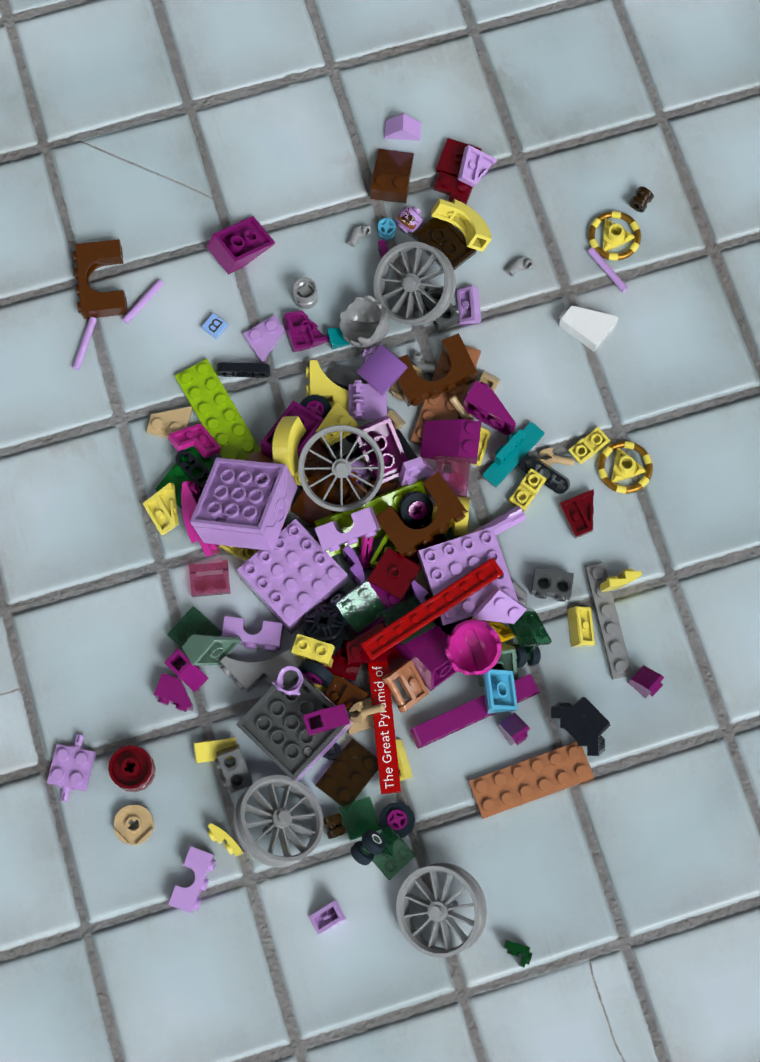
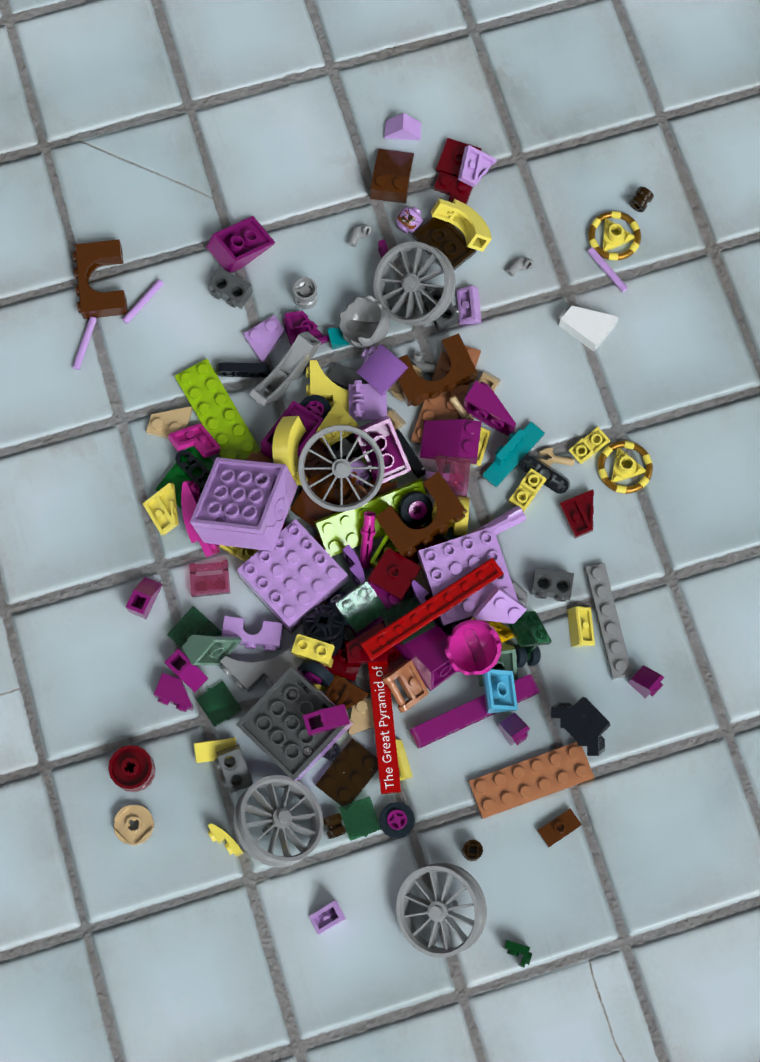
lavender plate [47,734,96,802] -> none
lavender arch [168,846,216,914] -> none
light blue tile [202,313,228,339] -> none
lavender piece [272,666,303,695] -> none
lavender arch [315,507,381,552] -> none
tan bar [349,702,385,723] -> none
clear green plate [350,825,415,880] -> none
medium azure wheel [378,218,396,241] -> none
lavender wing [398,456,435,486] -> none
light yellow slope [600,568,642,592] -> none
none -> magenta slope [126,577,162,619]
none -> clear green piece [196,681,242,727]
none -> dark grey brick [208,267,253,309]
none -> light grey arch [249,331,321,406]
none -> dark brown wheel [462,840,483,862]
none -> reddish brown plate [537,808,582,848]

